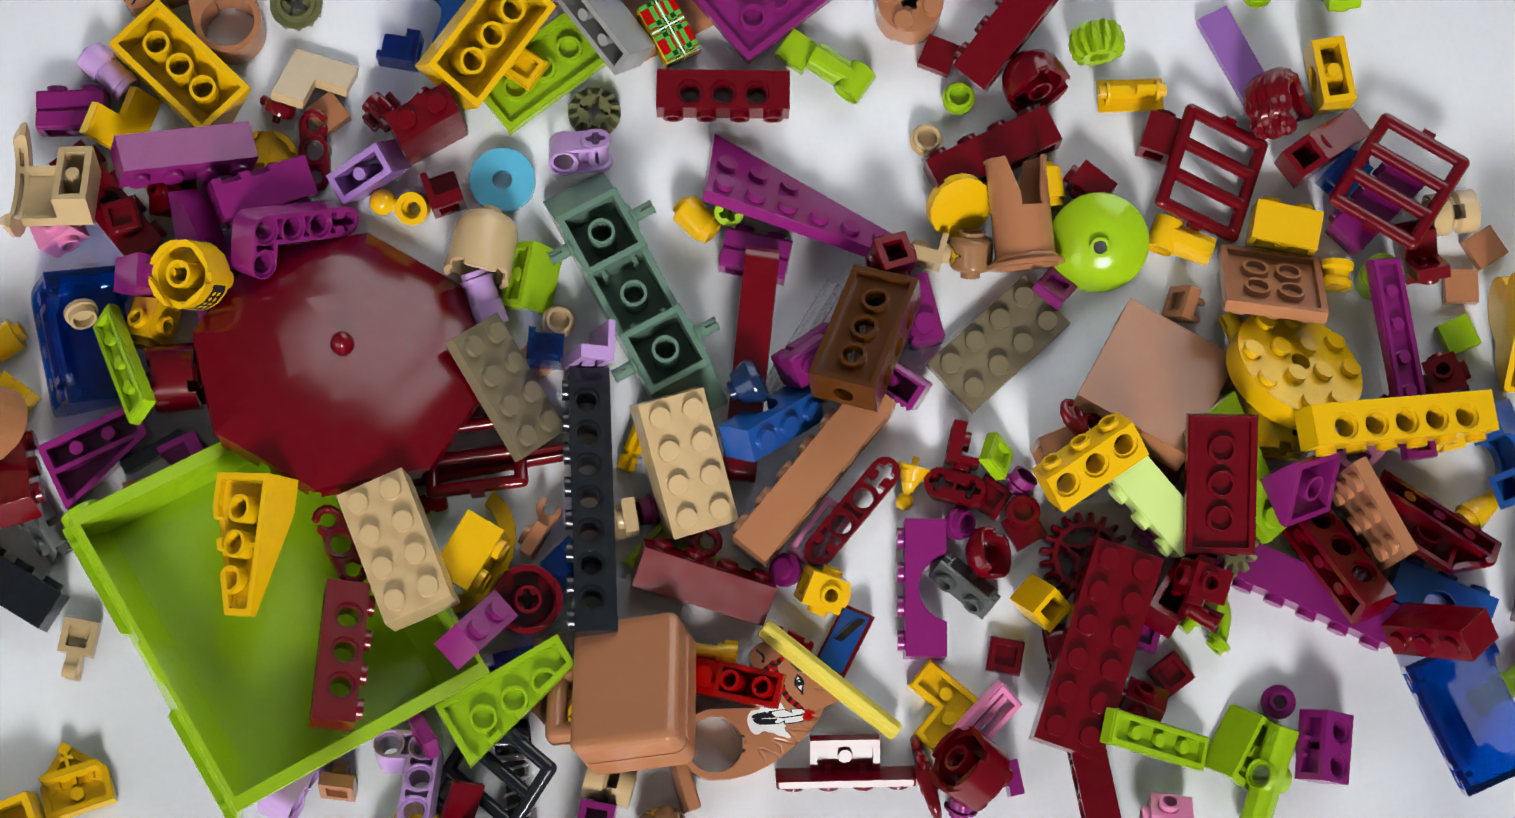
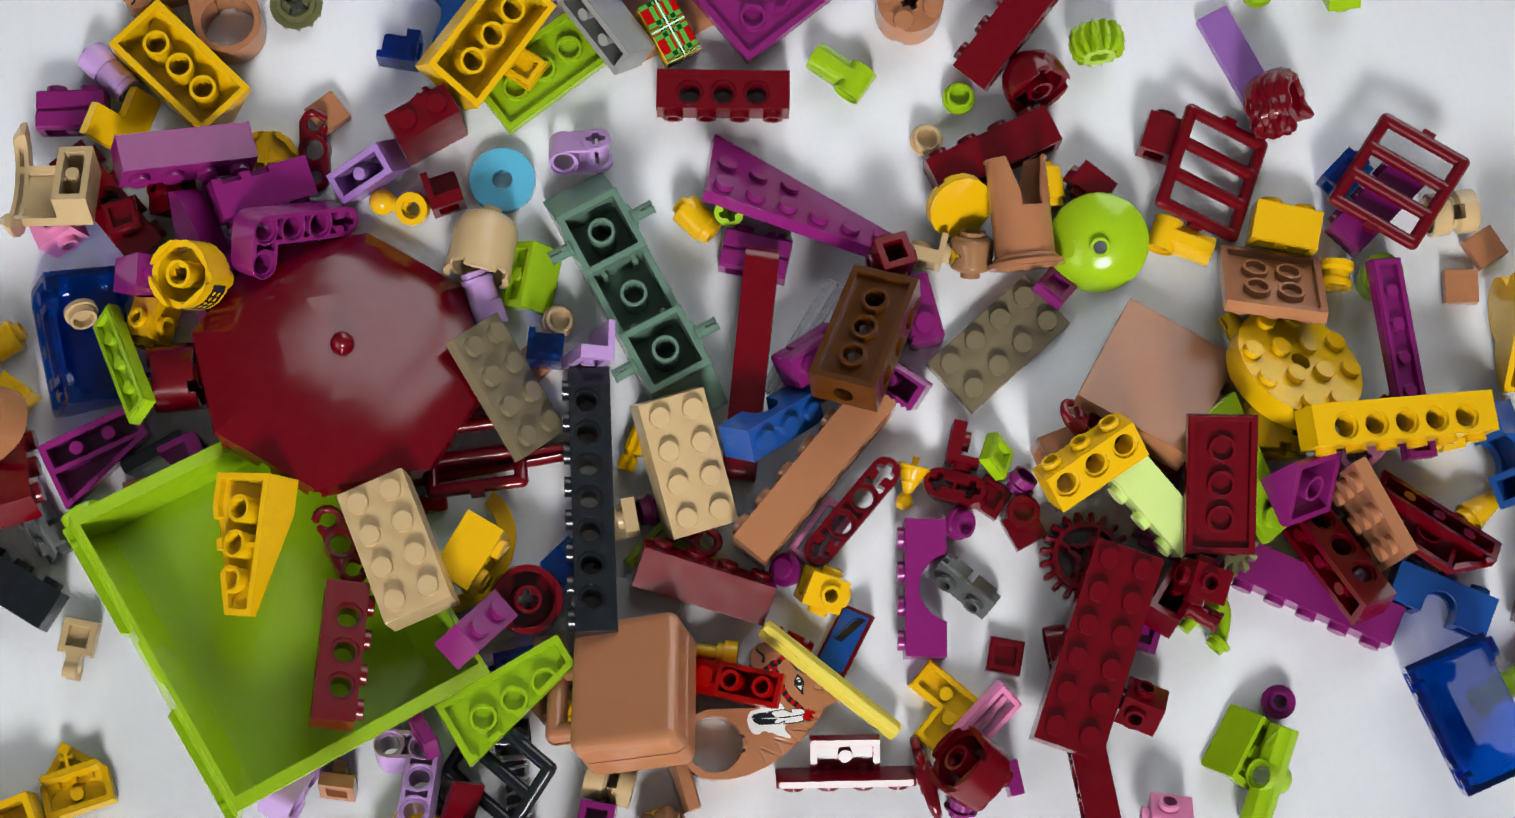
dark red piece [259,95,296,124] -> none
tan tile [271,48,359,109] -> none
dark red gear [362,91,401,133] -> none
nougat plate [518,497,563,561] -> none
olive gear [568,86,621,134] -> none
dark blue cone [726,359,769,404] -> none
lime tile [775,28,819,75] -> none
dark red tile [917,34,960,78] -> none
dark red hair [965,527,1012,579] -> none
yellow brick [1009,573,1071,633] -> none
yellow hinge [1096,78,1167,113] -> none
lime tile [1100,707,1210,771] -> none
dark red tile [1146,650,1196,698] -> none
nougat tile [1161,285,1205,323] -> none
dark red slope [1274,107,1371,189] -> none
magenta brick [1294,709,1354,785] -> none
yellow brick [1303,35,1357,115] -> none
dark red brick [1381,602,1499,662] -> none
dark red brick [1393,219,1451,285] -> none
dark red brick [1421,351,1471,395] -> none
lime tile [1434,313,1482,355] -> none

